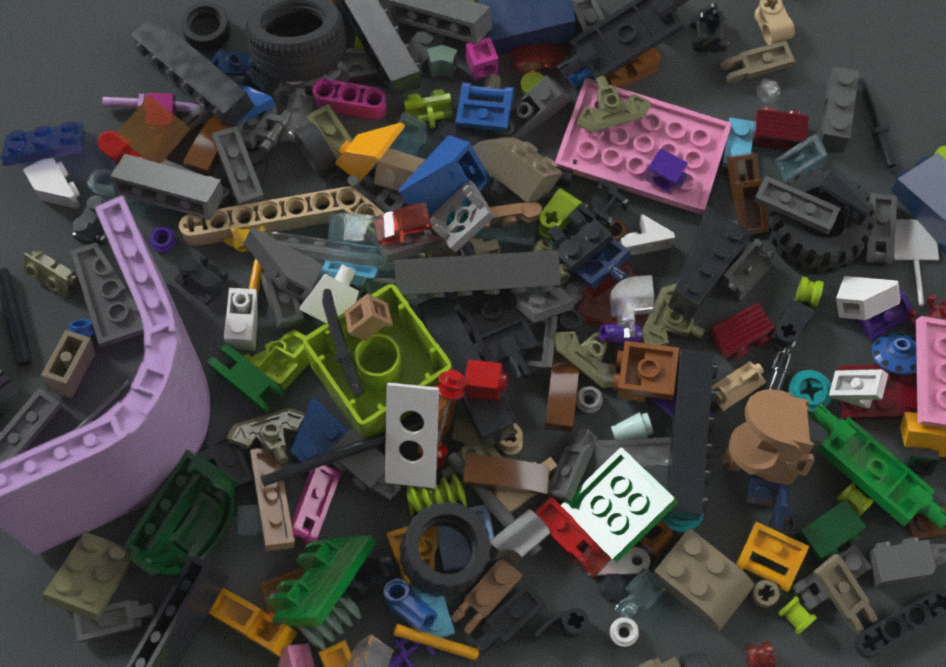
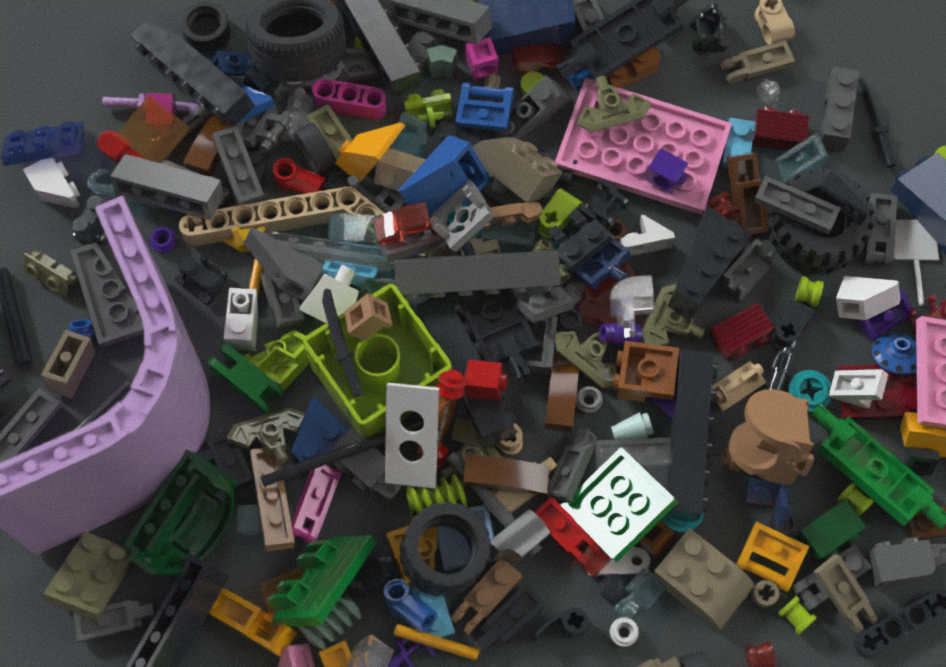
none -> red piece [273,158,326,194]
none -> clear red wheel [706,192,739,220]

